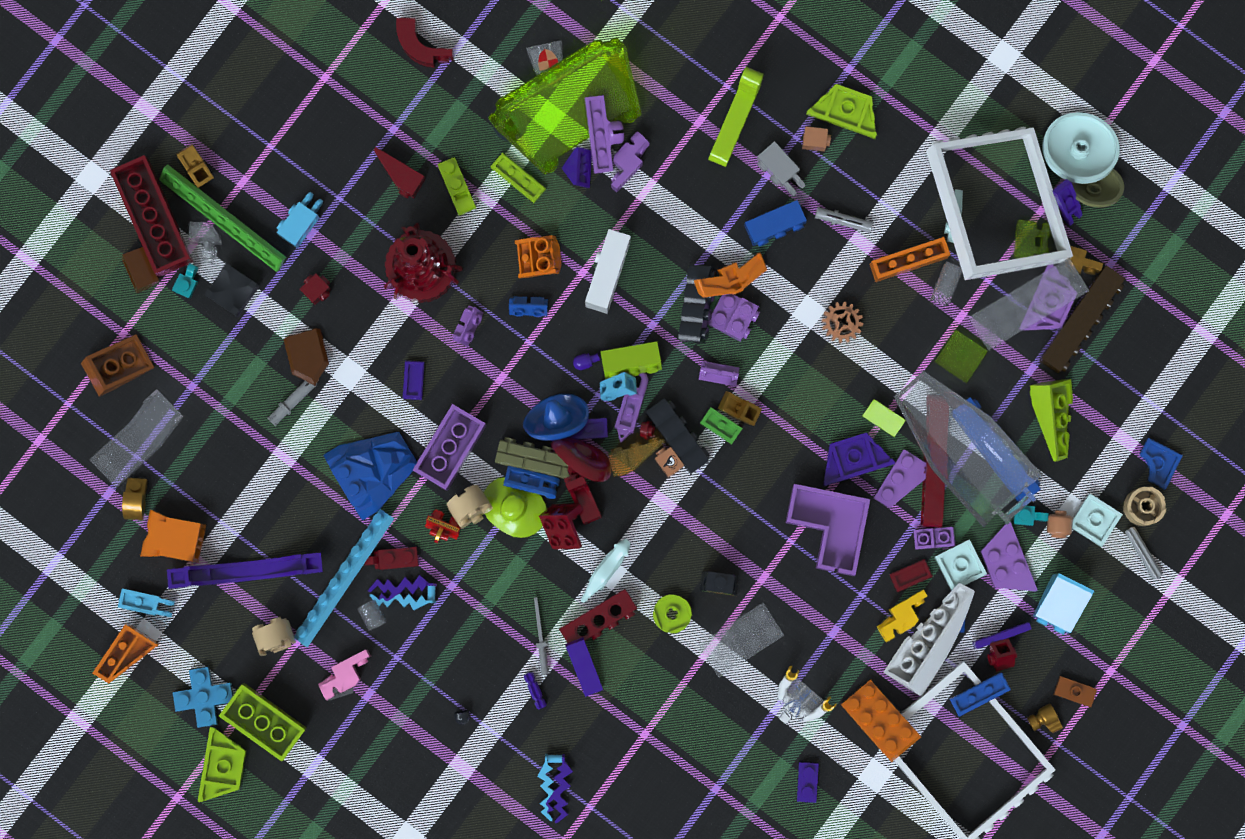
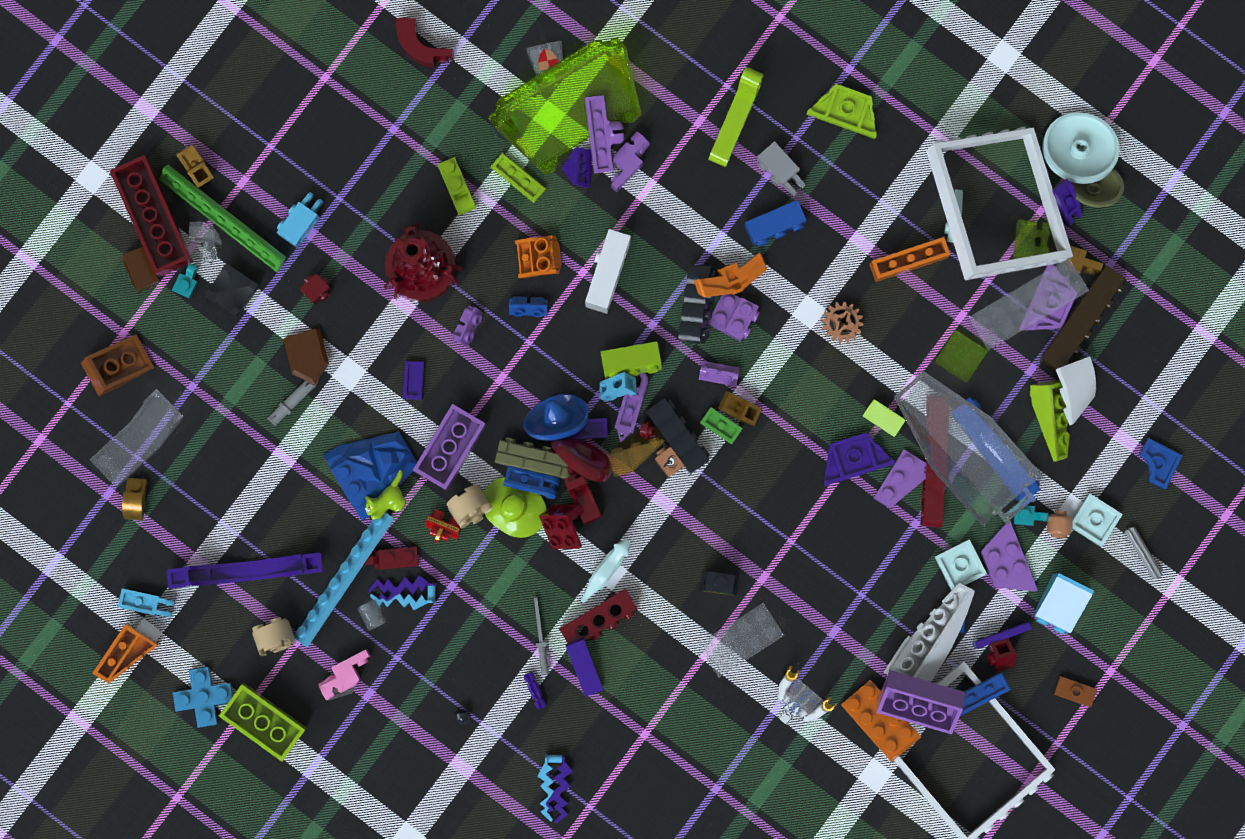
orange piece [140,509,206,563] -> none
lime wing [198,727,246,802] -> none
dark red slope [374,147,426,199] -> none
dark purple cylinder [573,353,600,370] -> none
lime plate [653,595,692,633] -> none
medium lavender piece [785,484,870,576] -> none
dark purple plate [796,762,819,803] -> none
nougat brick [802,127,831,152] -> none
light grey pin [815,207,873,233] -> none
yellow plate [877,590,927,642] -> none
dark red tile [889,559,933,592] -> none
medium lavender slope [914,527,956,549] -> none
clear brick [930,262,962,306] -> none
pearl gold piece [1027,703,1063,733] -> none
tan brick [1123,487,1166,526] -> none
none -> lime animal [365,470,406,520]
none -> medium lavender brick [876,670,965,734]
none -> white slope [1056,357,1096,425]

